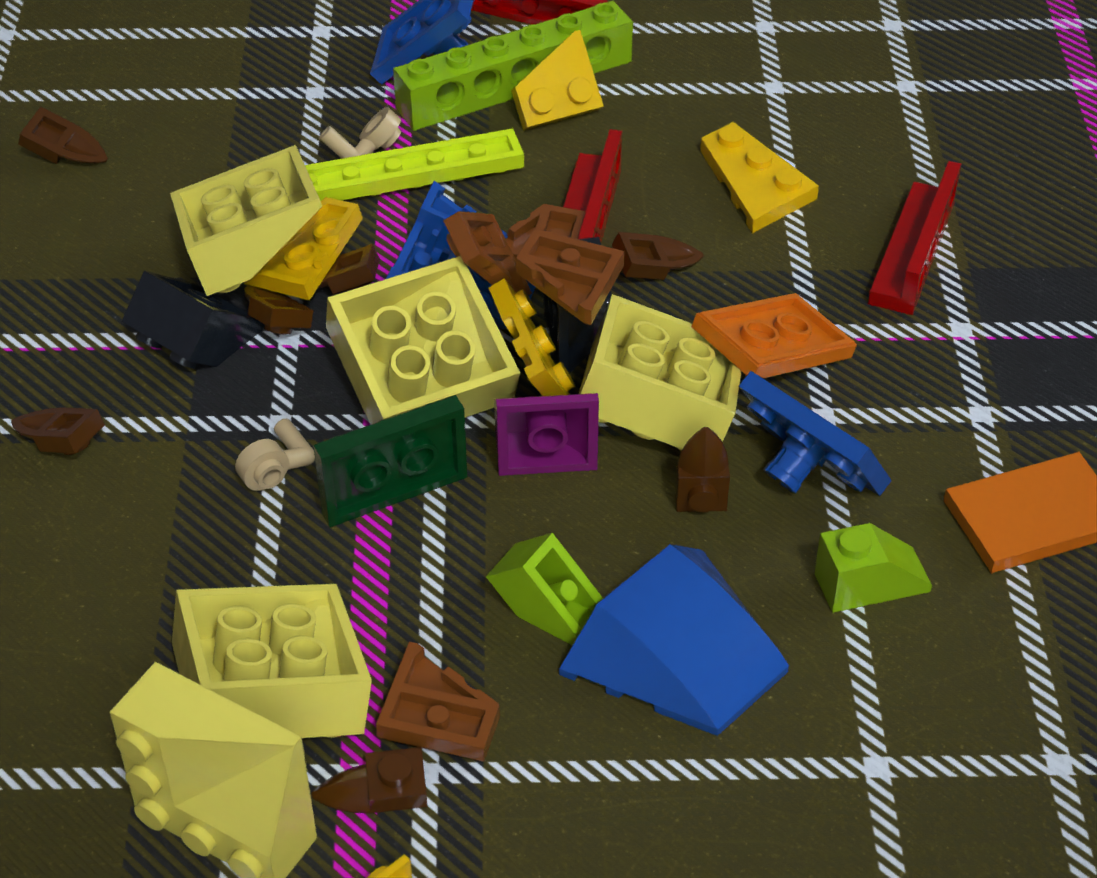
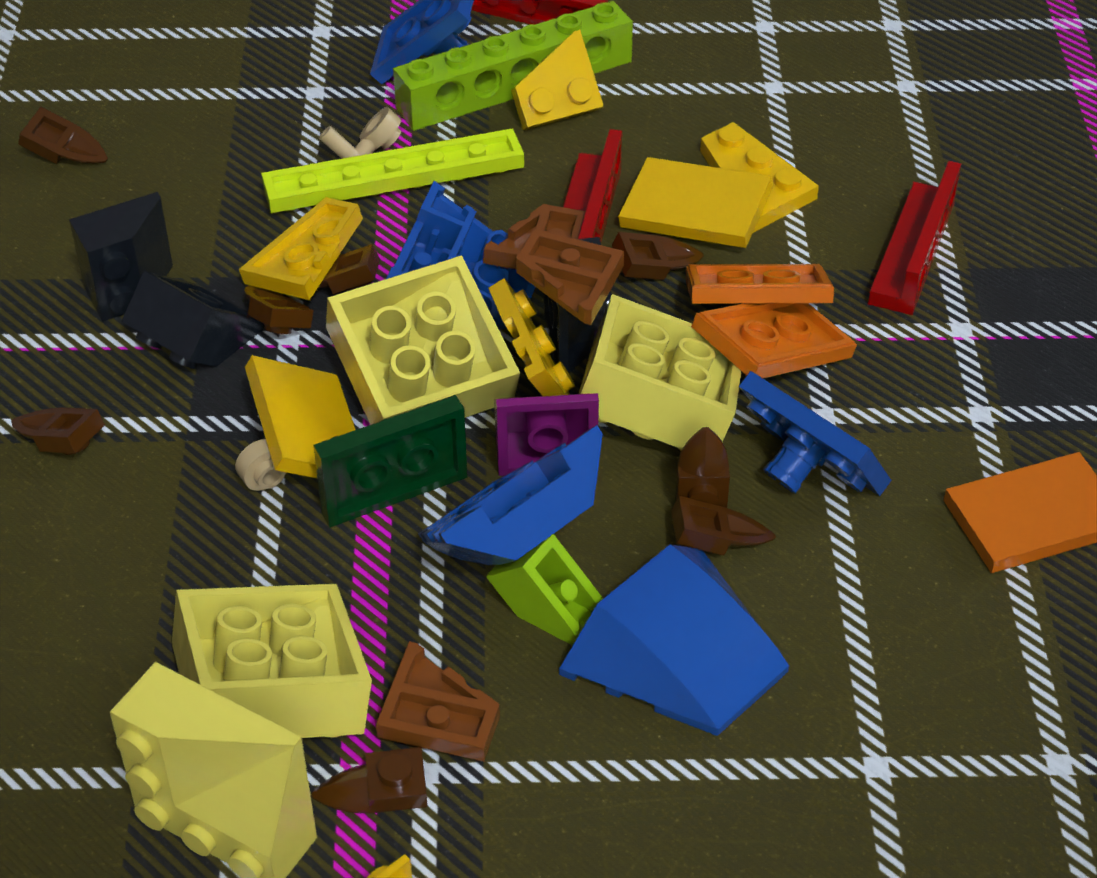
light yellow slope [170,145,322,296] -> none
dark orange wing [443,211,532,296] -> none
lime slope [814,523,932,613] -> none
none -> black slope [69,192,173,322]
none -> yellow tile [245,355,356,479]
none -> blue wedge [418,425,603,565]
none -> yellow tile [618,157,772,248]
none -> reddish brown plate [671,495,776,555]
none -> orange tile [686,264,834,304]

